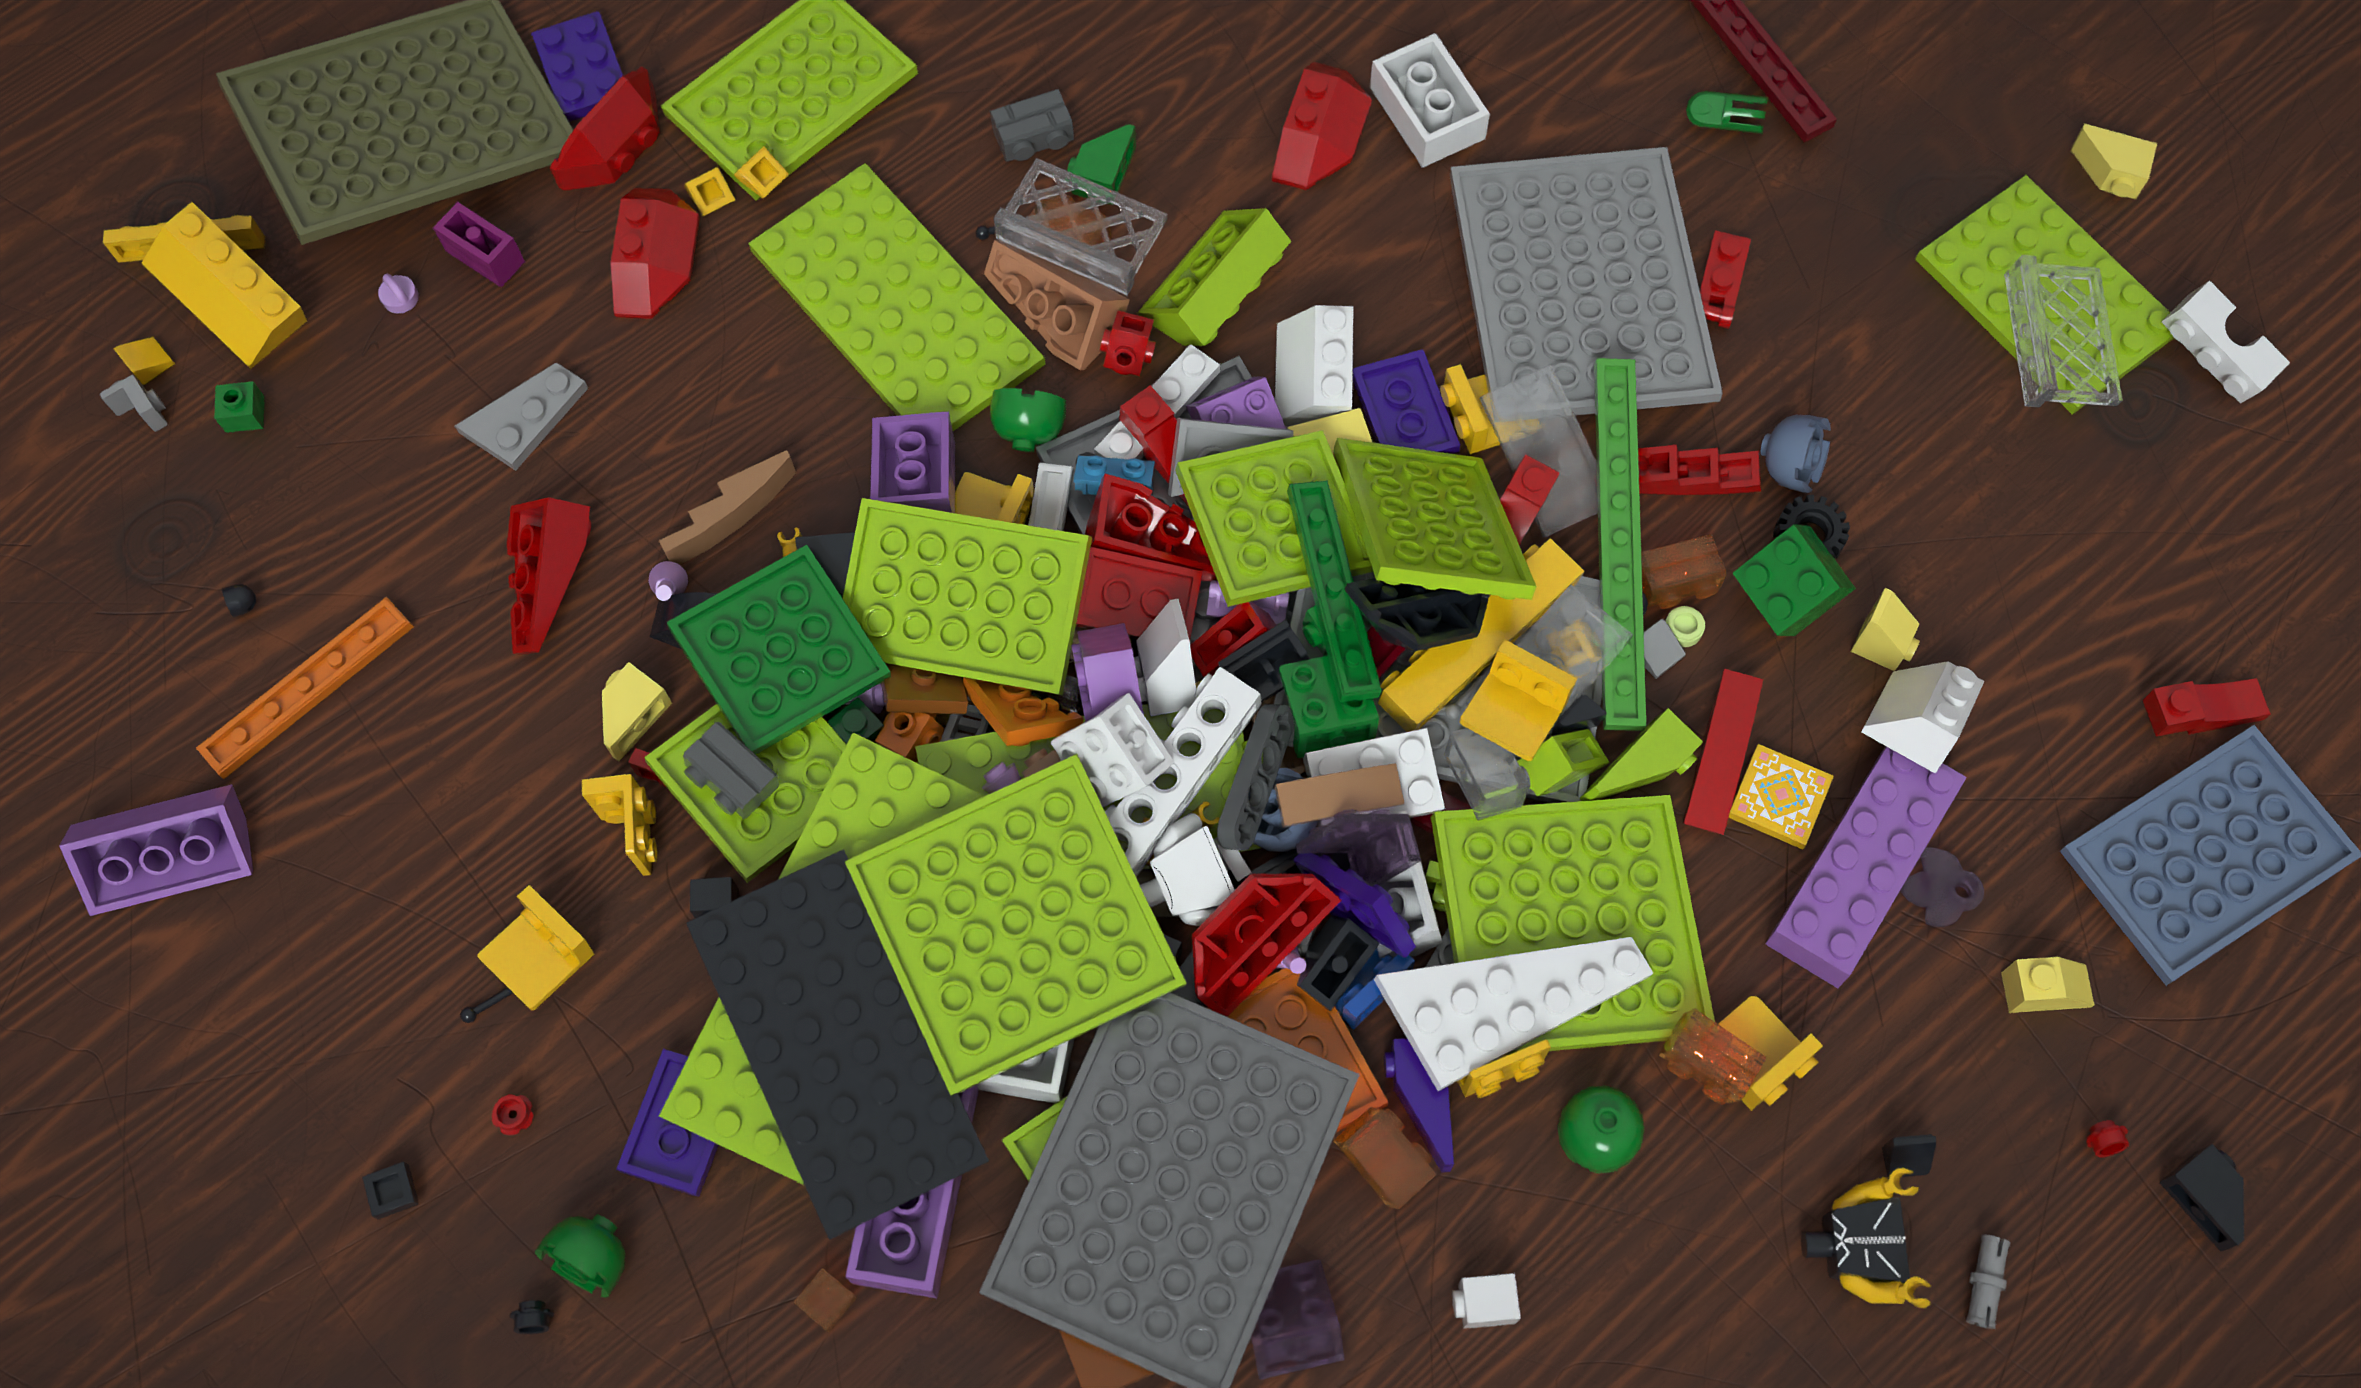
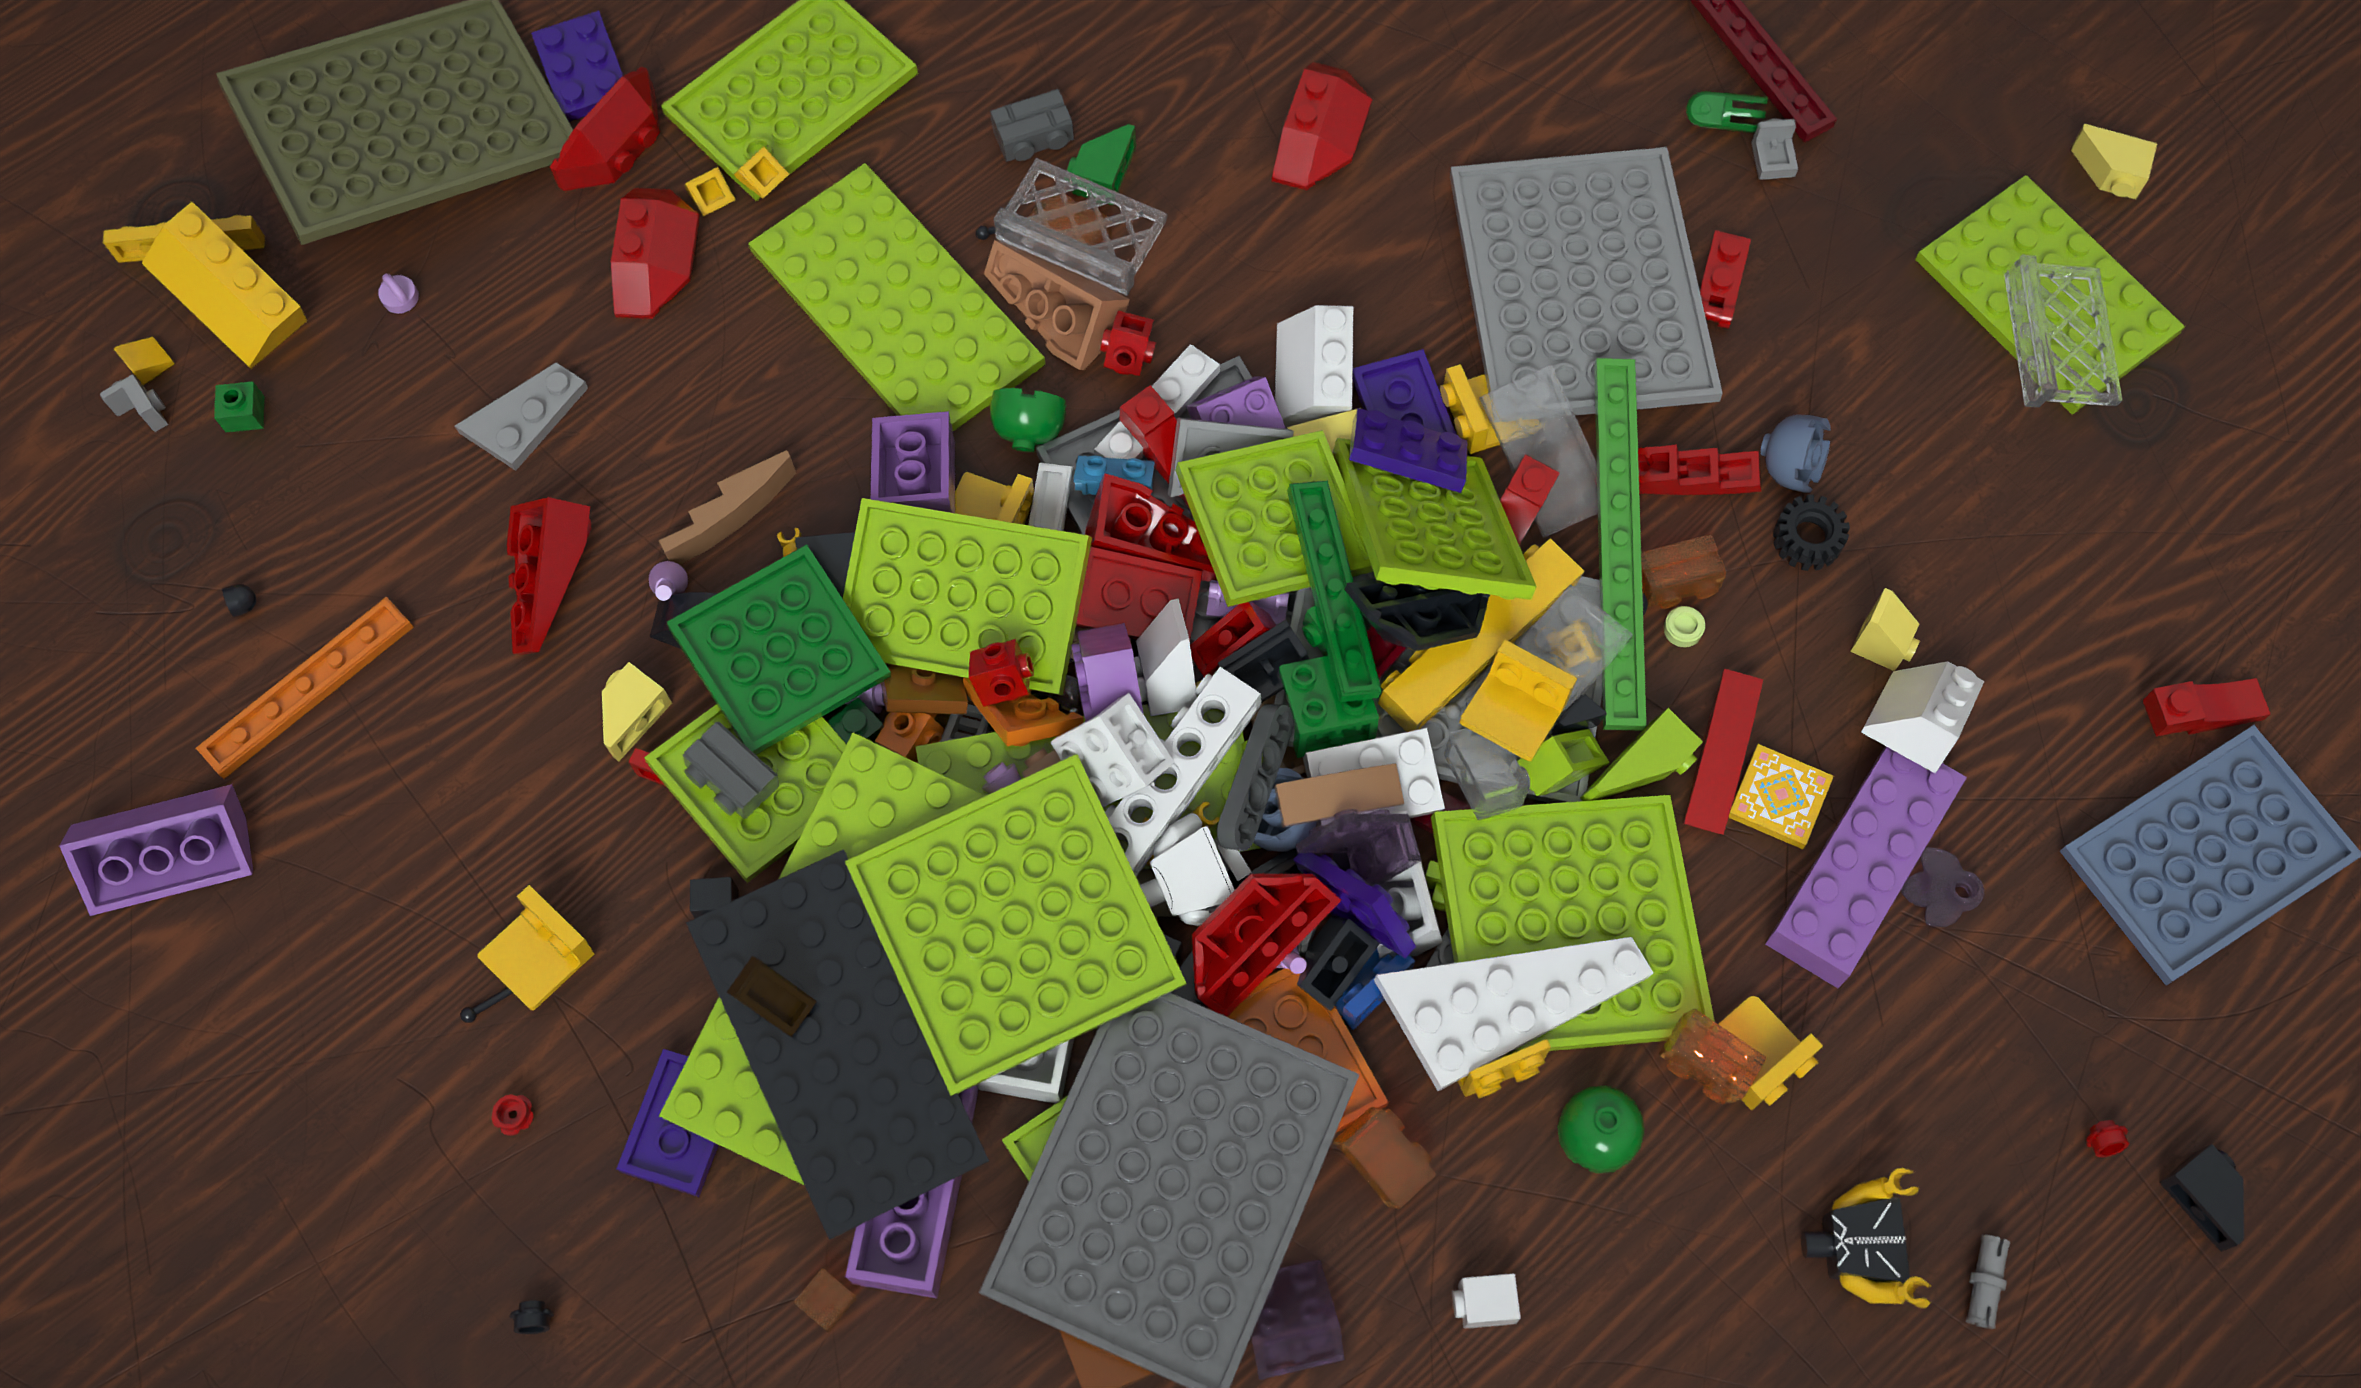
black plate [362,1162,419,1220] -> none
magenta brick [433,202,525,287] -> none
green cylinder [534,1214,626,1298] -> none
yellow bracket [582,774,658,876] -> none
lime slope [1137,208,1291,346] -> none
white brick [1370,33,1490,168] -> none
dark purple slope [1384,1039,1454,1172] -> none
light grey slope [1644,619,1686,679] -> none
green piece [1733,524,1856,636] -> none
black slope [1882,1134,1937,1177] -> none
light yellow slope [2001,957,2094,1013] -> none
white arch [2161,280,2290,403] -> none
none -> dark brown tile [727,955,817,1037]
none -> red brick [968,639,1034,707]
none -> dark purple plate [1349,408,1468,493]
none -> light grey bracket [1752,119,1798,180]

